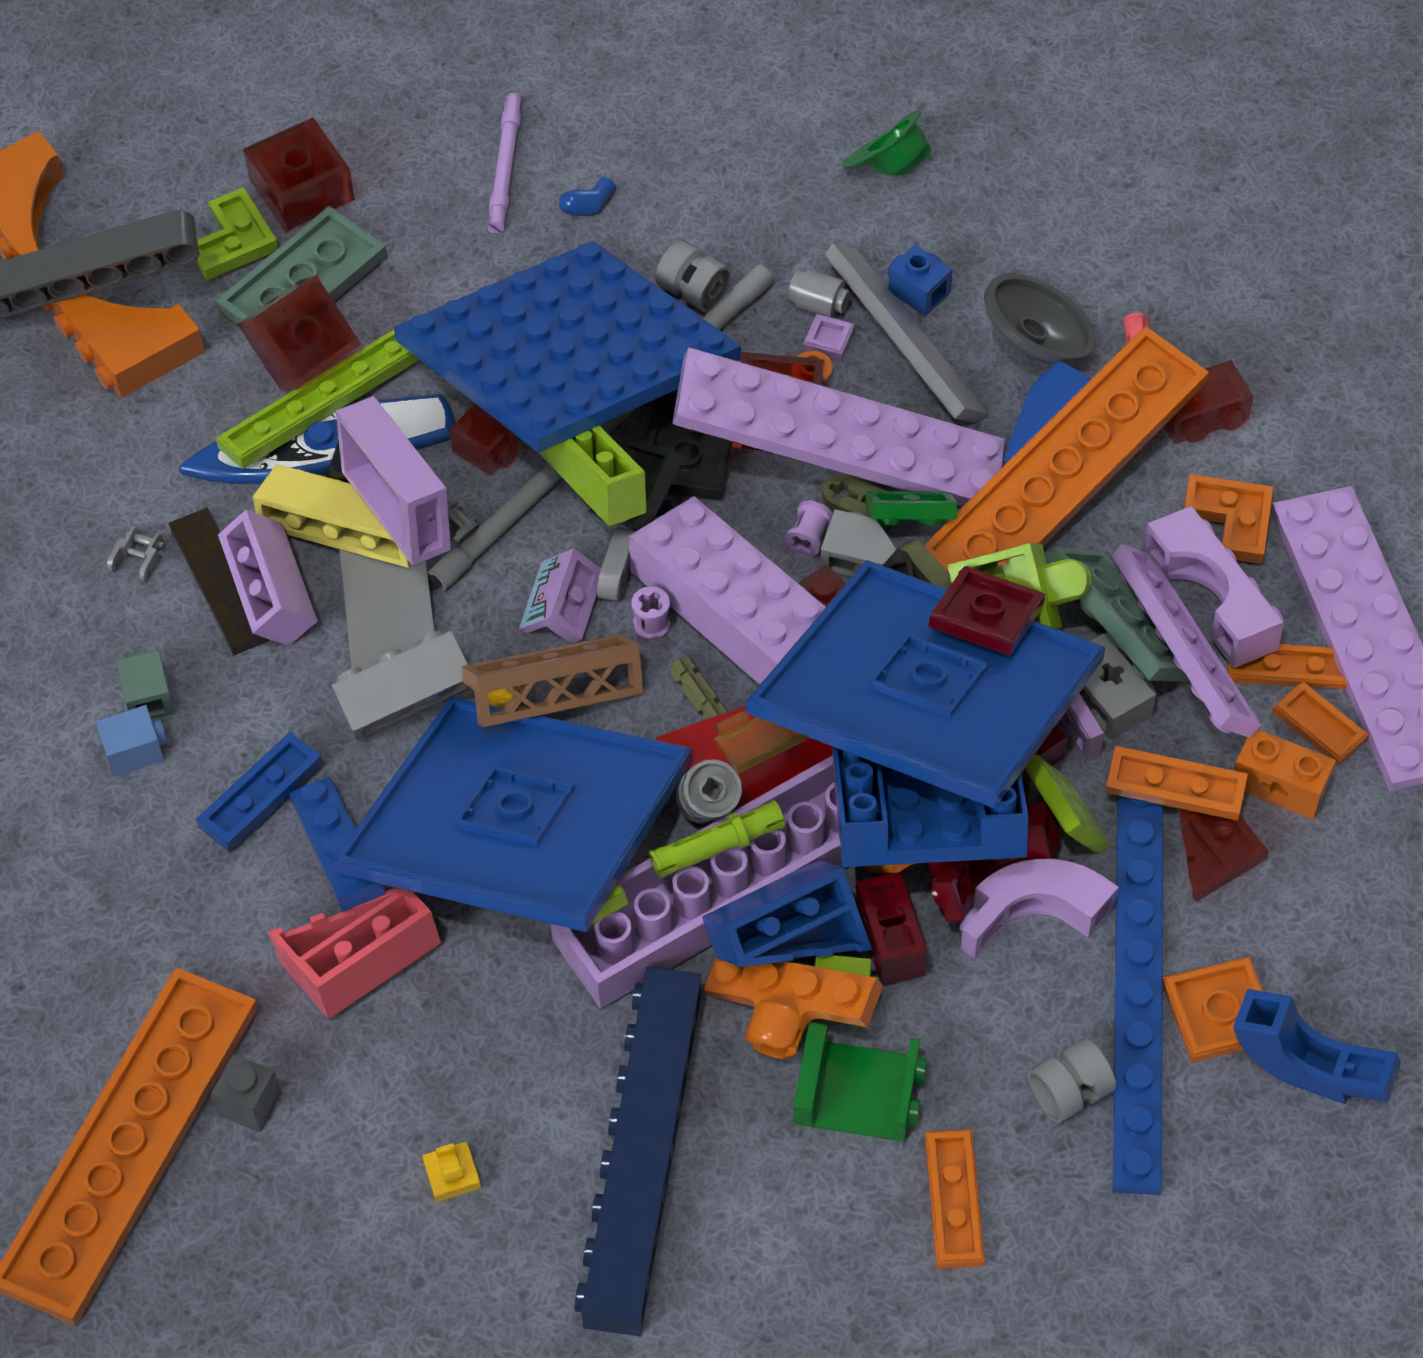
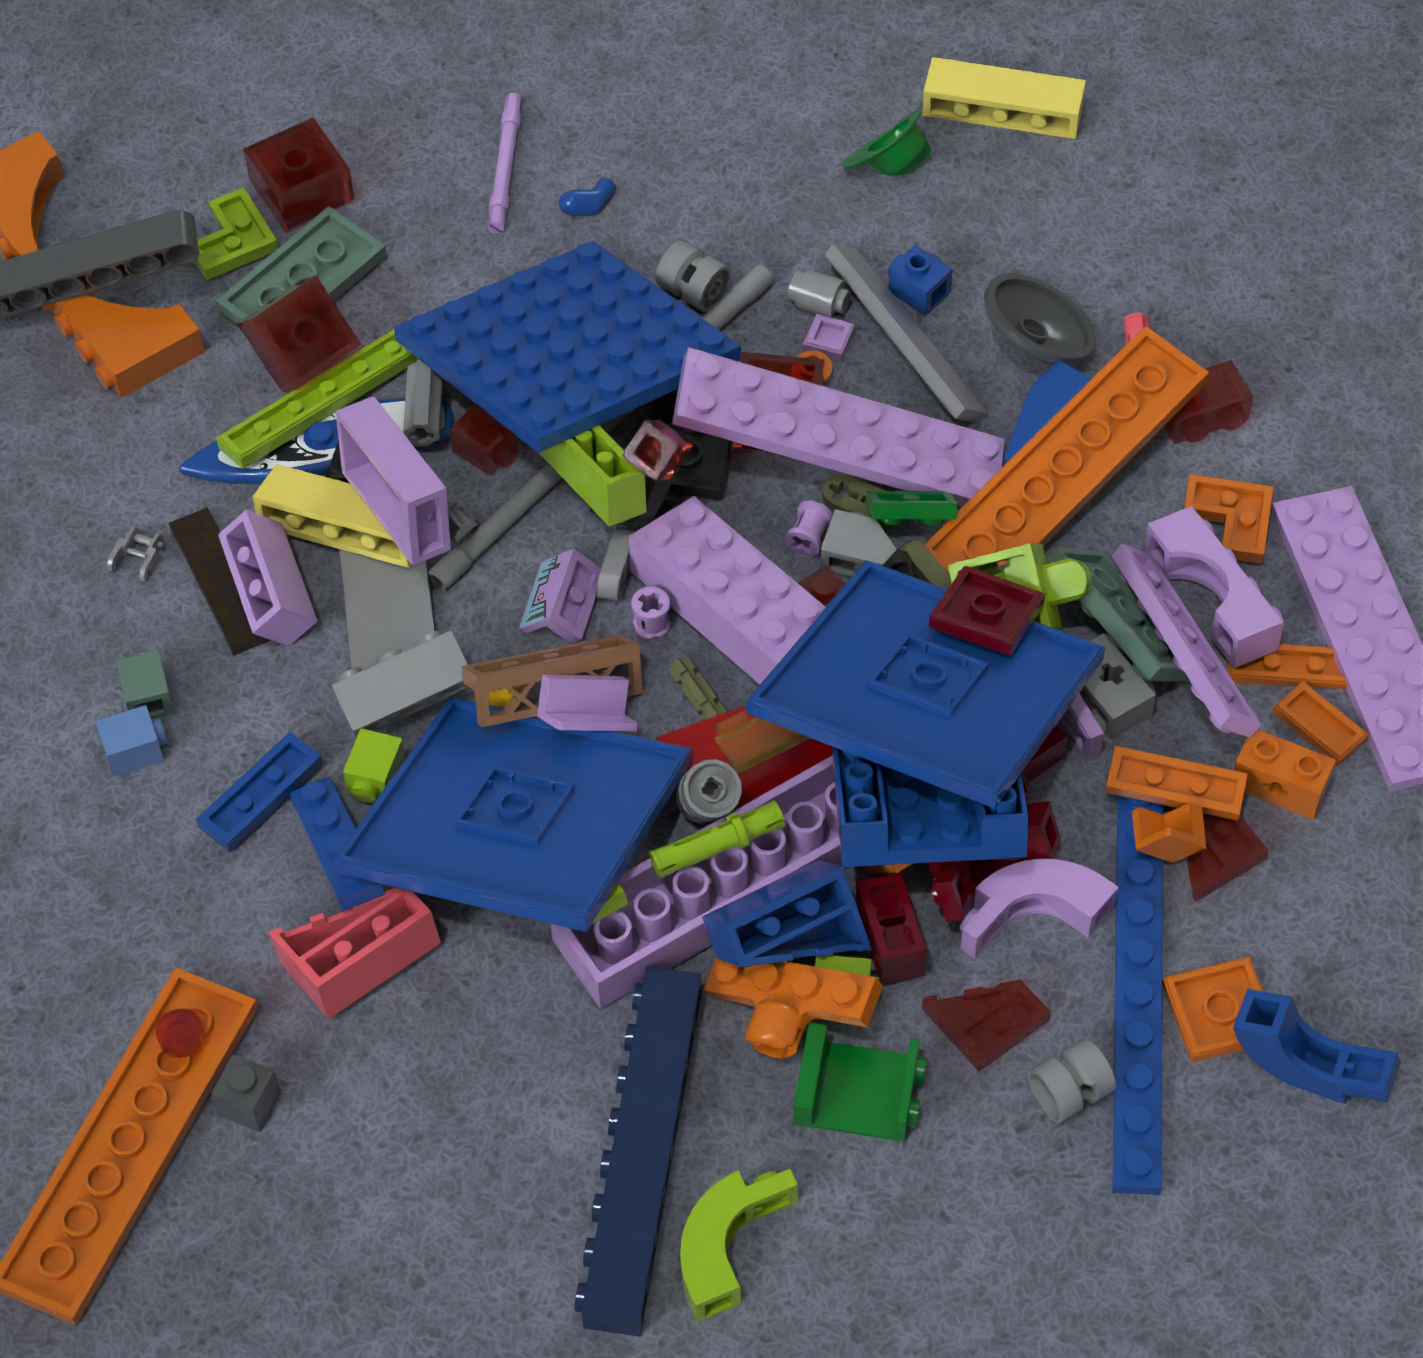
yellow tile [422,1141,481,1202] -> none
orange tile [925,1129,985,1269] -> none
lime tile [1025,754,1112,854] -> none
none -> clear red tile [155,1009,204,1058]
none -> lime brick [343,728,406,803]
none -> light grey axle [403,359,443,446]
none -> lavender panel [537,674,638,732]
none -> clear red brick [621,420,693,481]
none -> lime arch [680,1169,798,1322]
none -> light yellow brick [922,57,1086,139]
none -> clear red wing [922,979,1051,1072]
none -> orange panel [1132,803,1207,863]

